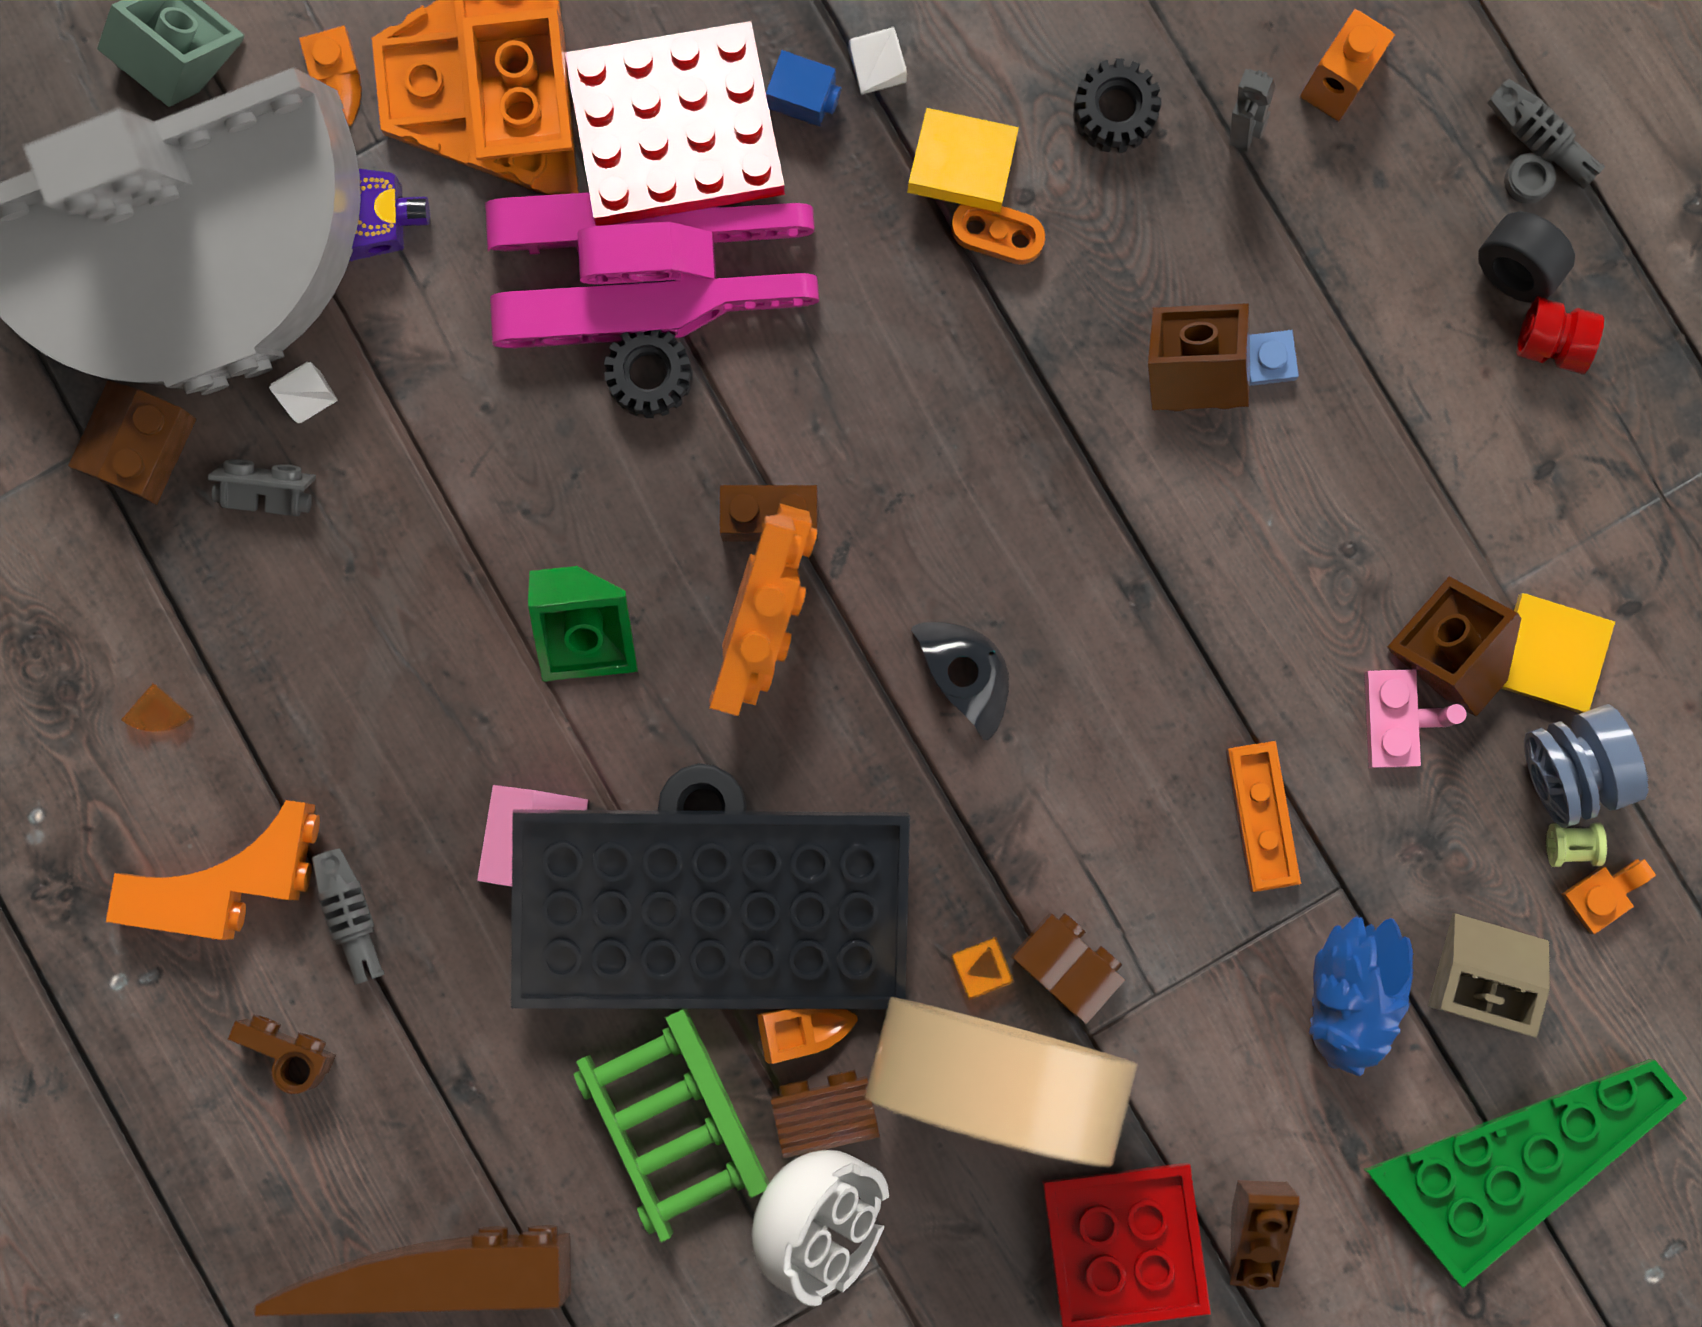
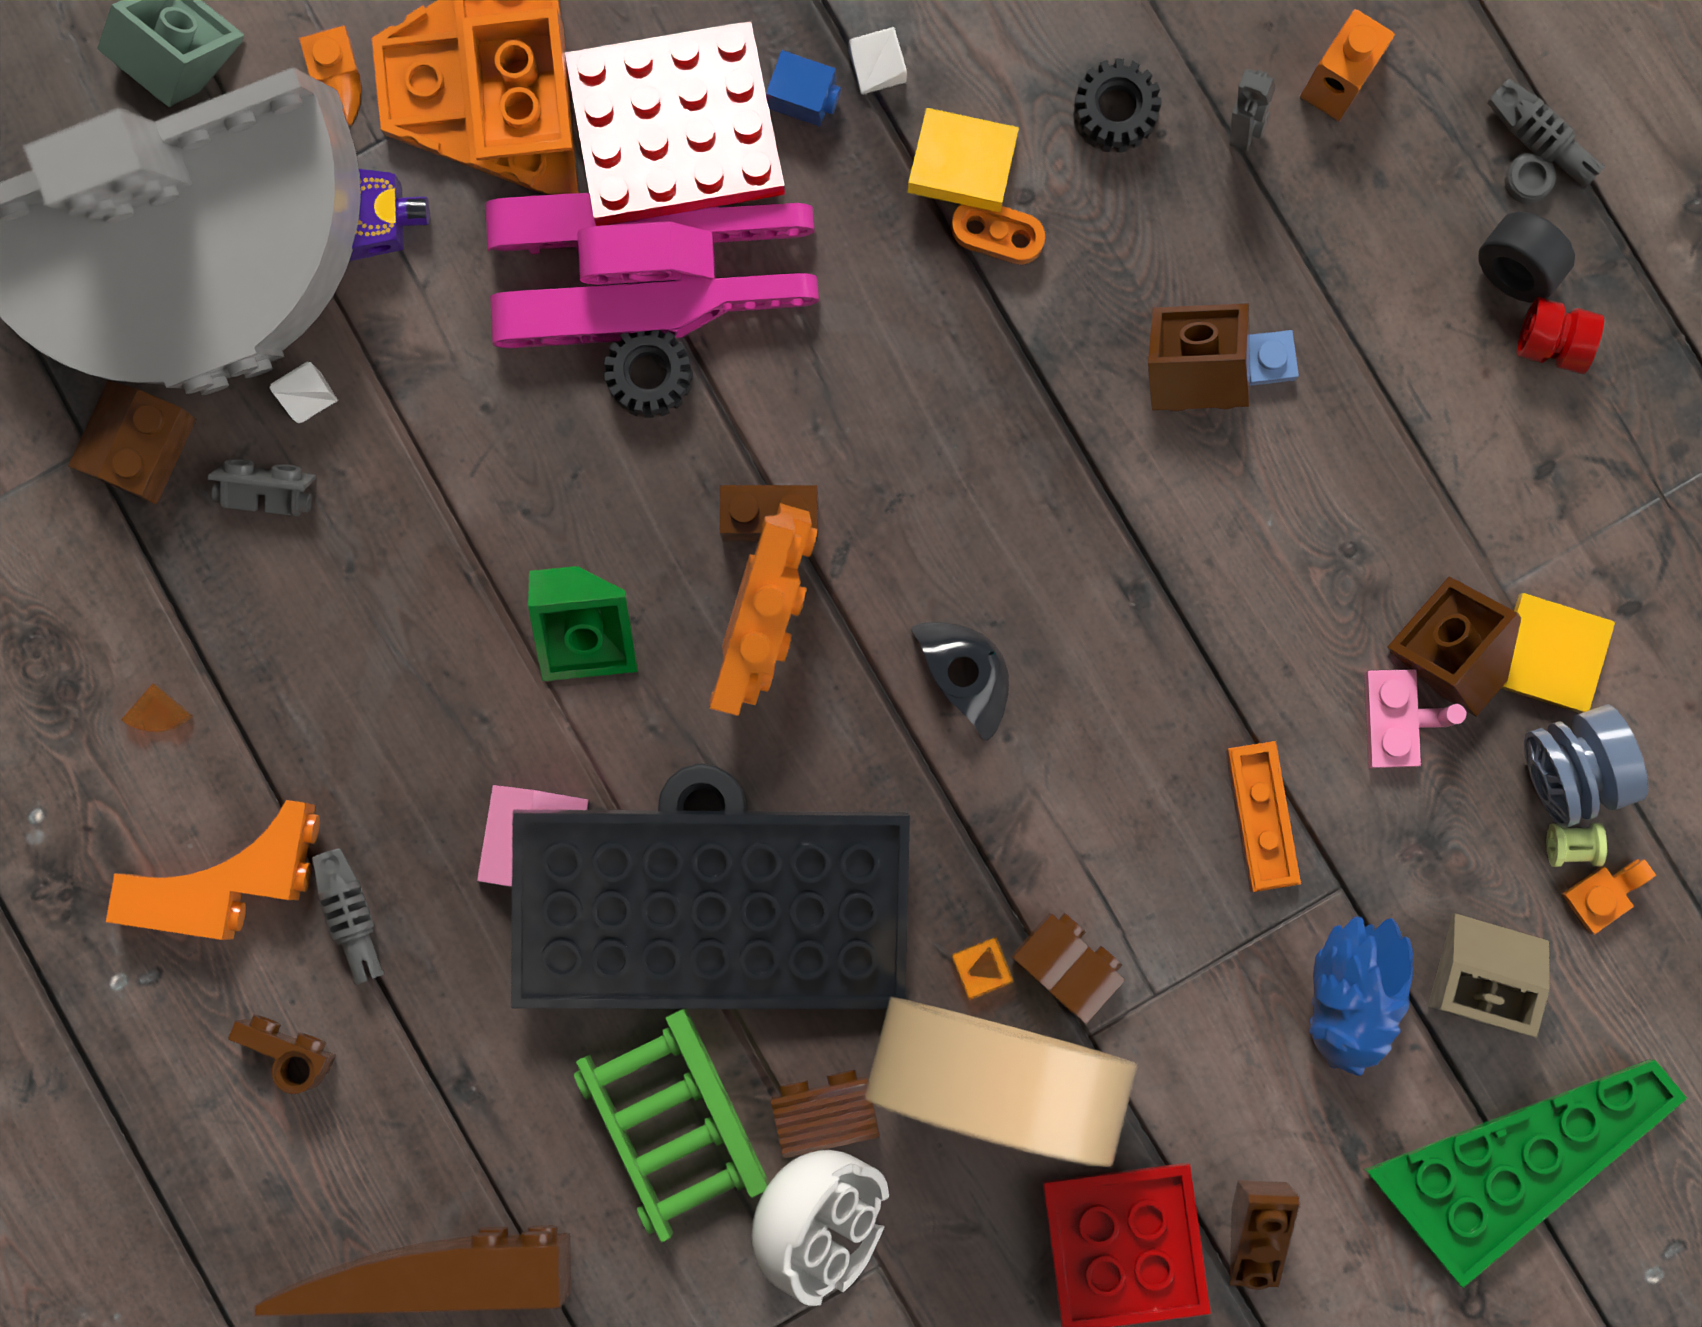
orange plate [757,1009,858,1064] -> none

